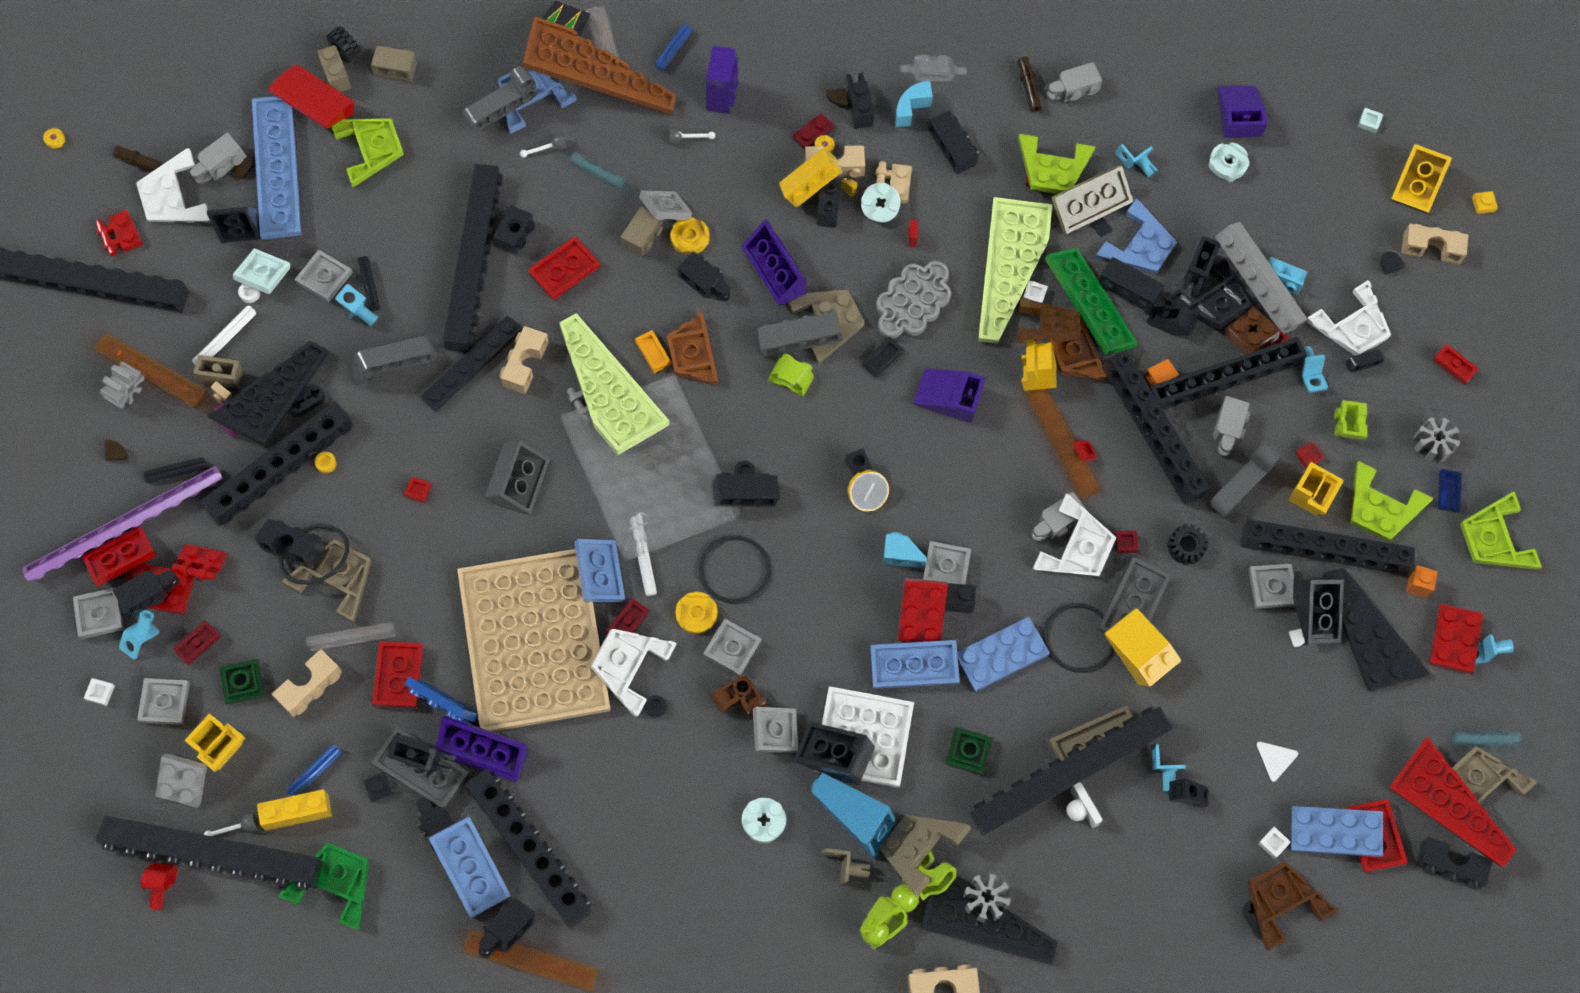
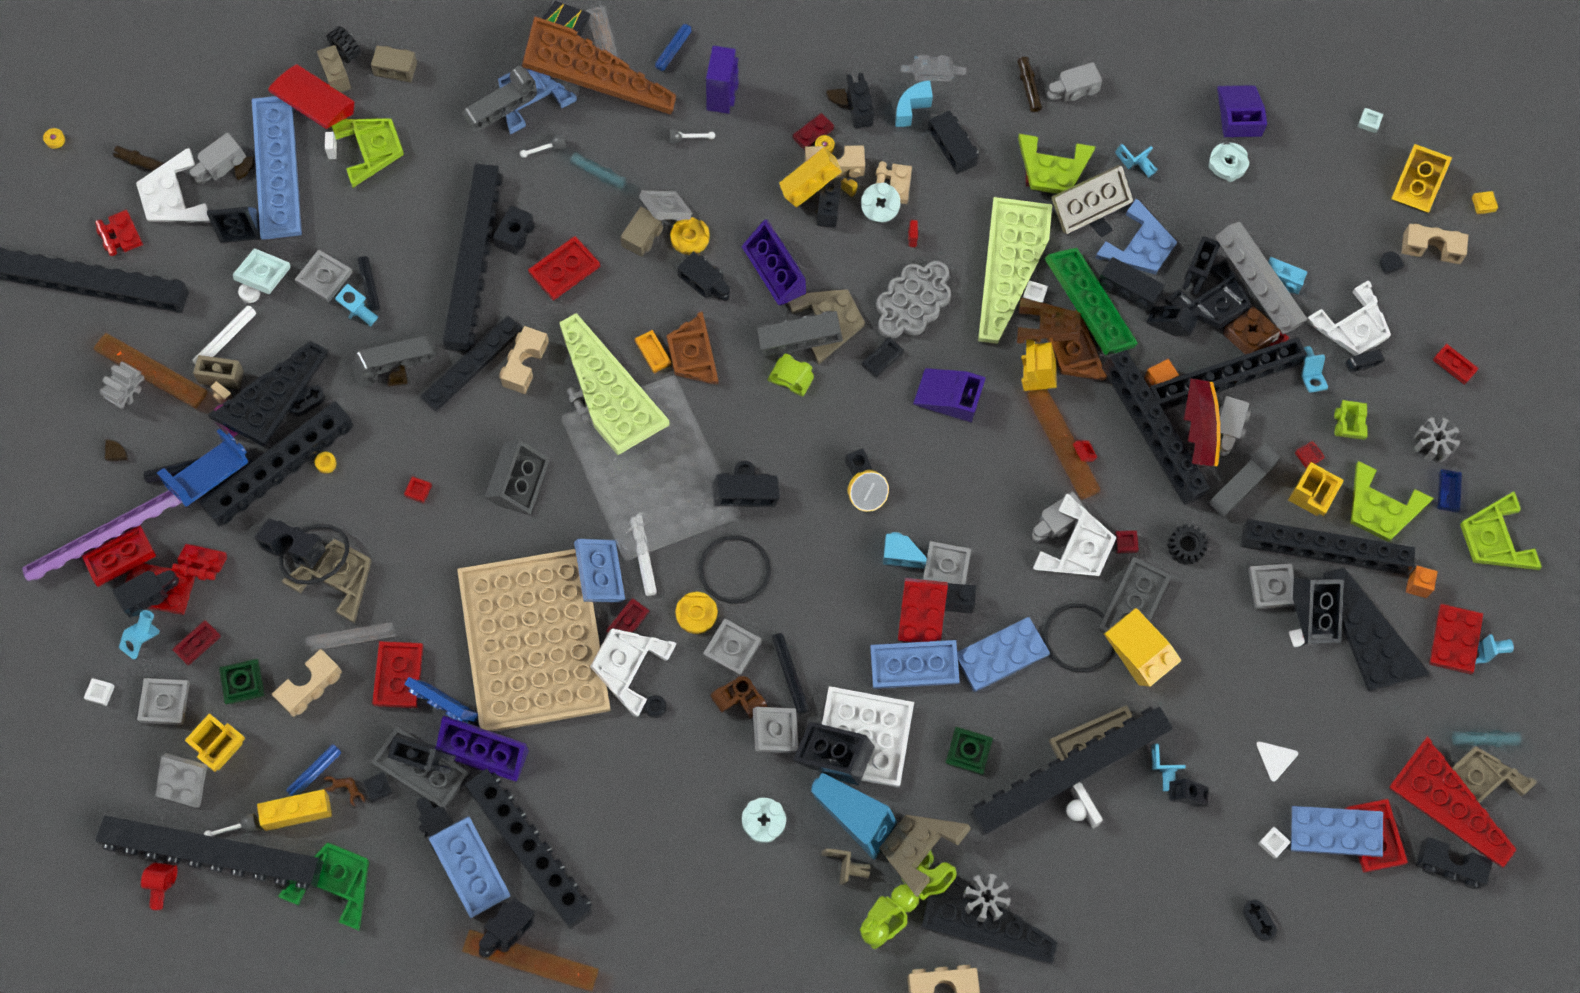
light grey plate [73,587,124,639] -> none
reddish brown wing [1247,862,1338,951] -> none
none -> blue panel [157,429,248,507]
none -> reddish brown arm [324,776,366,807]
none -> white tile [325,132,337,159]
none -> dark brown tile [387,365,408,387]
none -> black axle [772,633,808,714]
none -> dark red slope [1184,379,1220,466]

